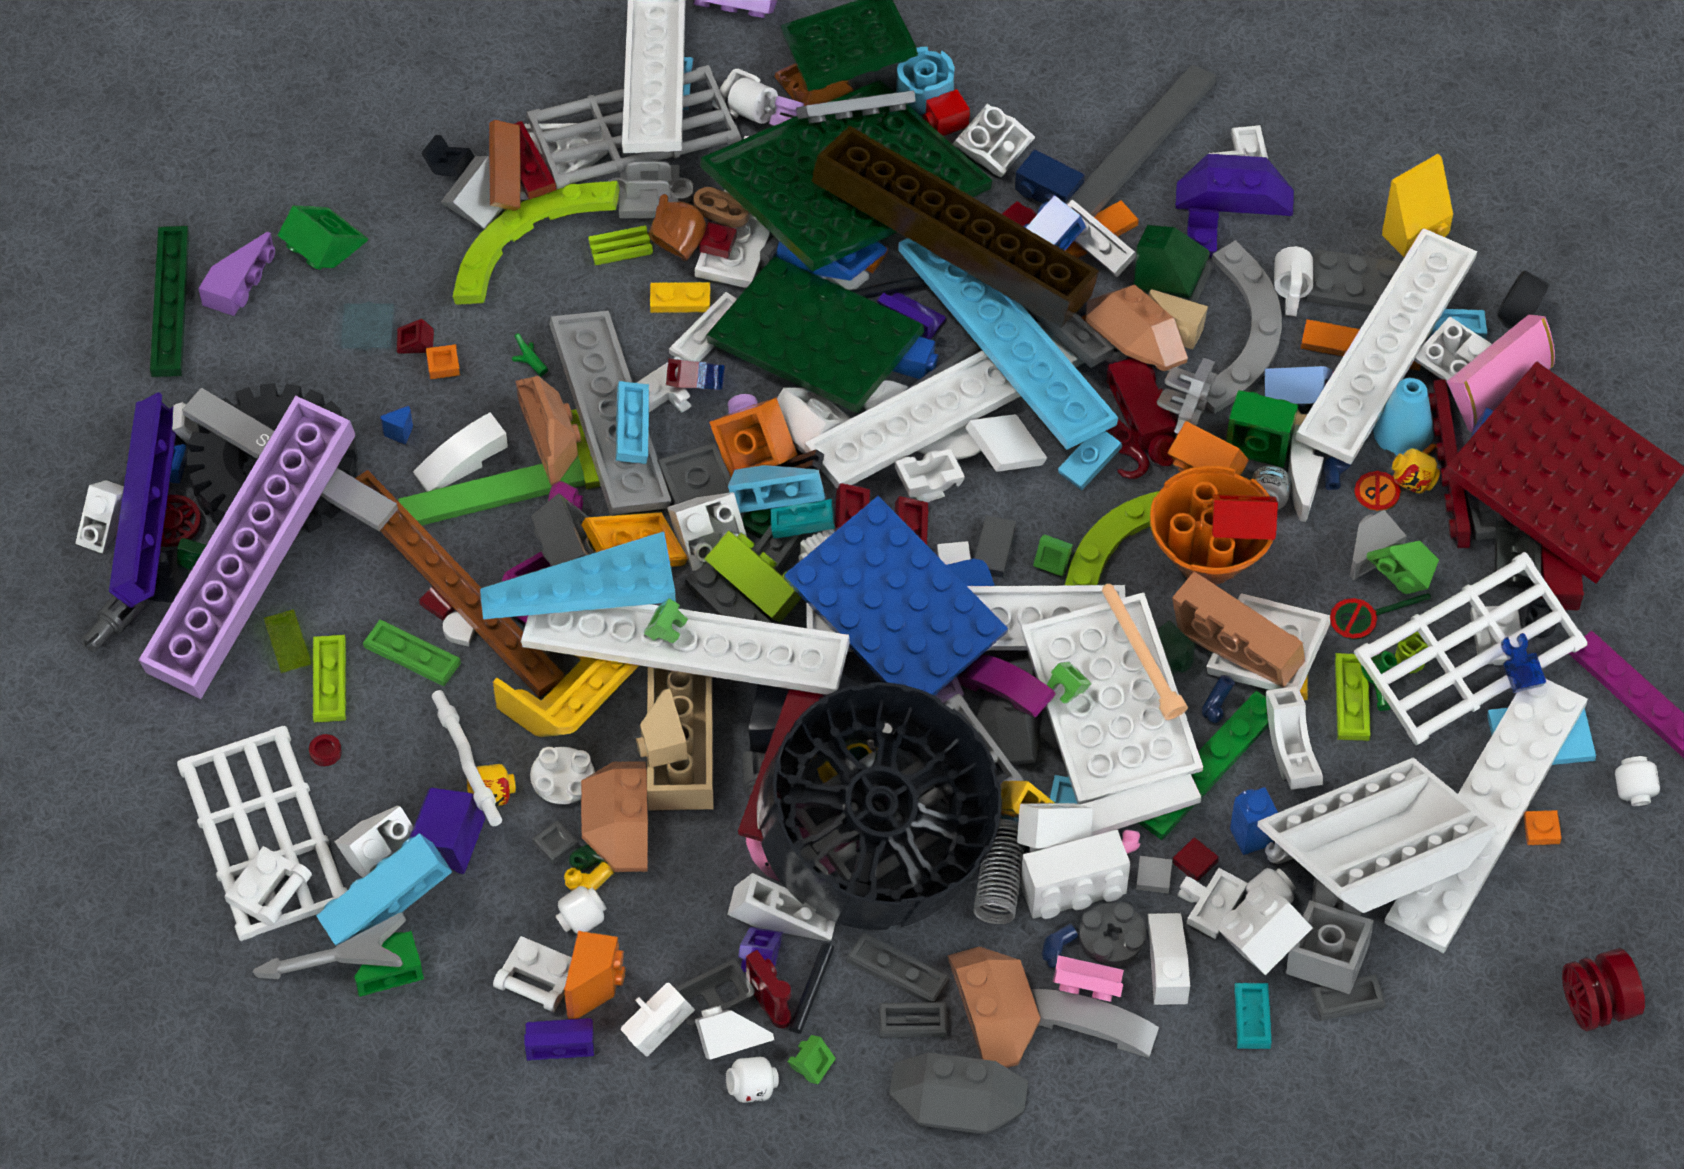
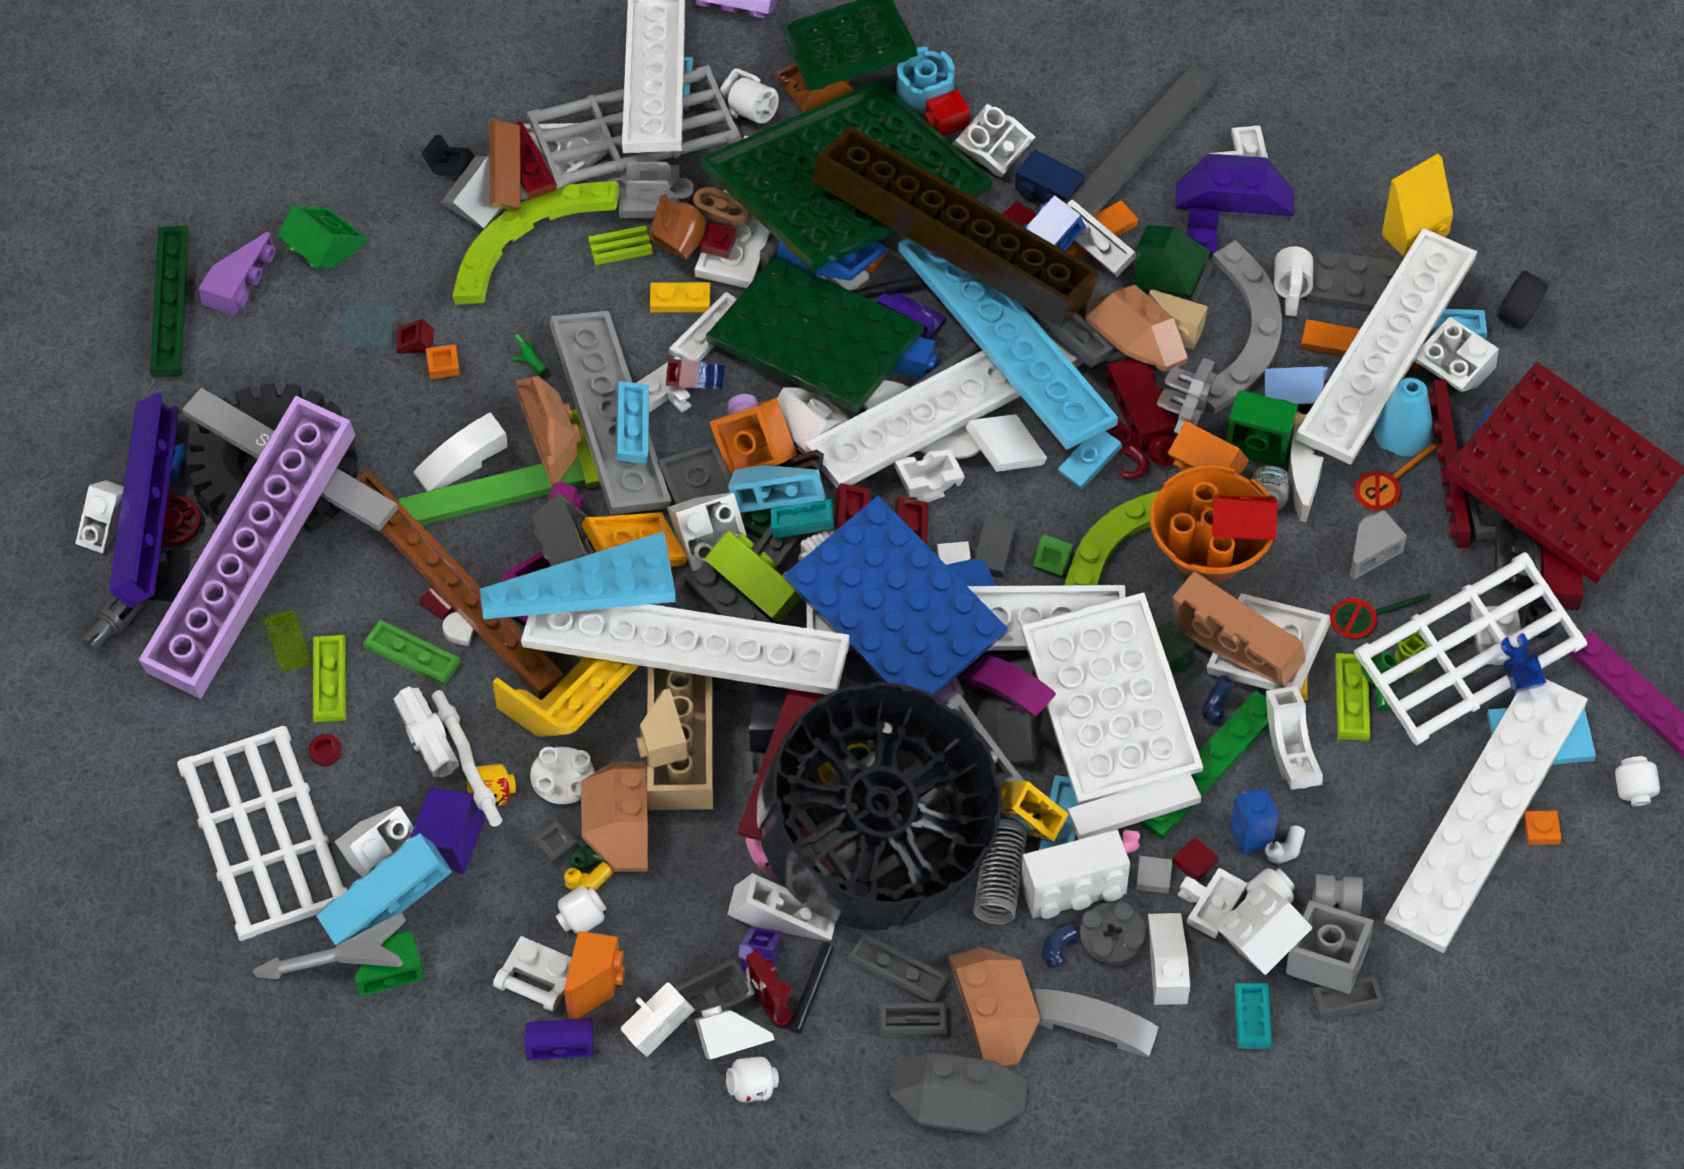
white tile [172,402,199,444] -> none
dark green plate [177,538,207,570] -> none
white plate [225,846,312,926] -> none
blue slope [380,406,413,445] -> none
bright green tile [644,598,688,643] -> none
lavender wheel [769,96,804,126] -> none
bright green tile [787,1035,836,1084] -> none
plate [796,90,916,123] -> none
white brick [1017,803,1093,852] -> none
bright green tile [1047,662,1092,704] -> none
bright pink slope [1053,955,1124,1002] -> none
light nougat piece [1102,584,1188,720] -> none
white slope [1257,758,1497,913] -> none
dark blue arm [1324,456,1355,490] -> none
bright green slope [1366,541,1439,594] -> none
yellow head [1392,448,1440,494] -> none
bright pink slope [1447,315,1555,432] -> none
dark red wheel [1562,948,1645,1032] -> none
none -> white piece [393,687,459,778]

